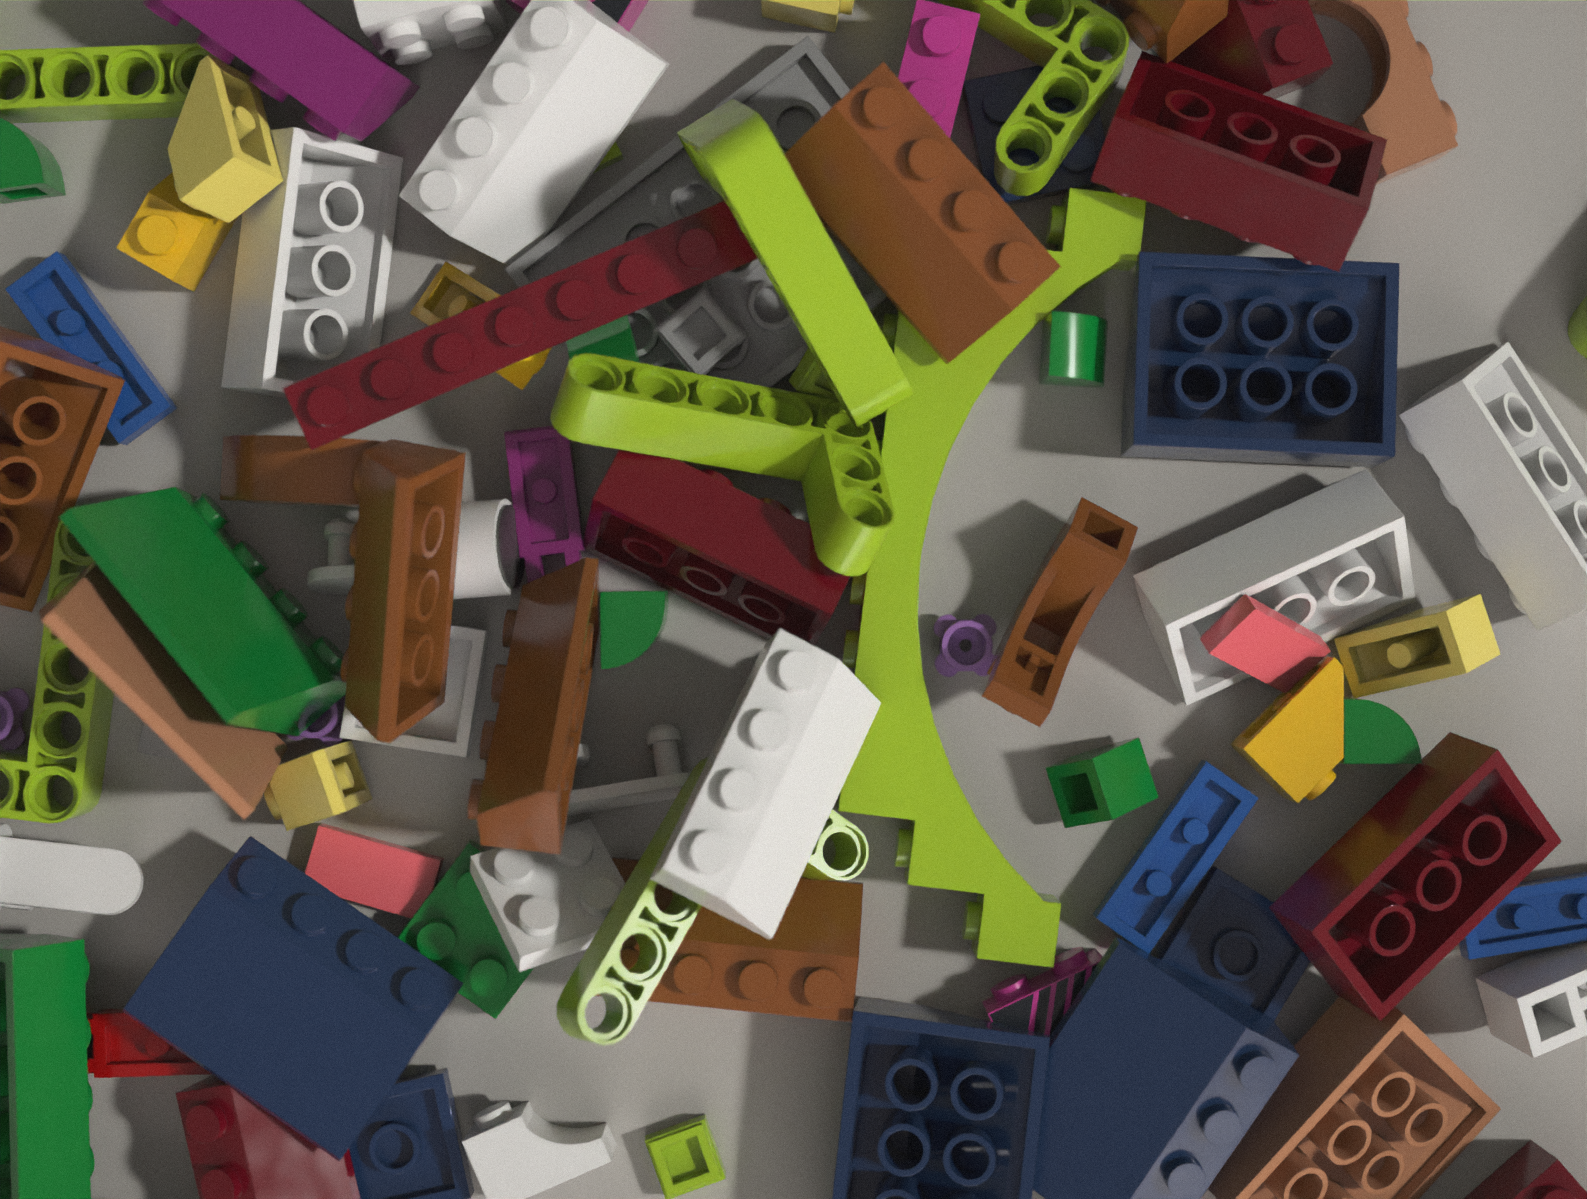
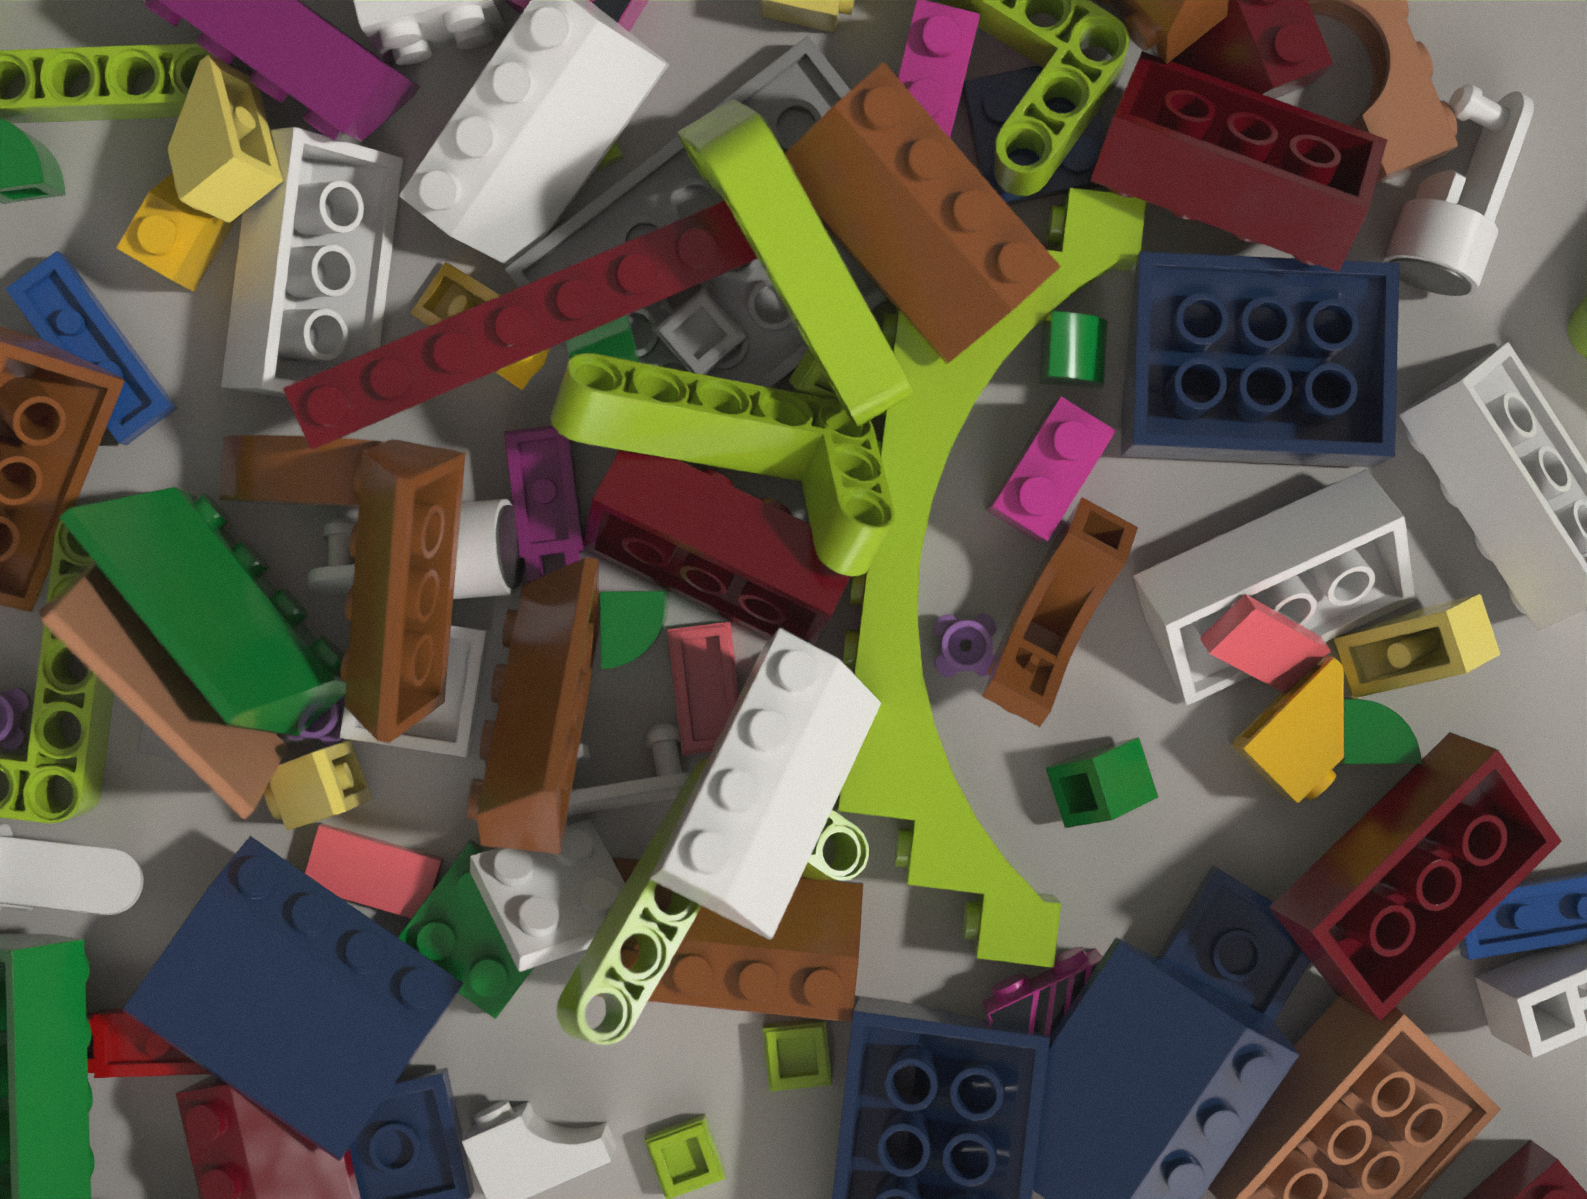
blue plate [1093,760,1259,954] -> none
none -> coral tile [667,622,739,755]
none -> lime tile [763,1019,832,1092]
none -> dark pink brick [986,396,1116,543]
none -> white piece [1383,83,1534,296]

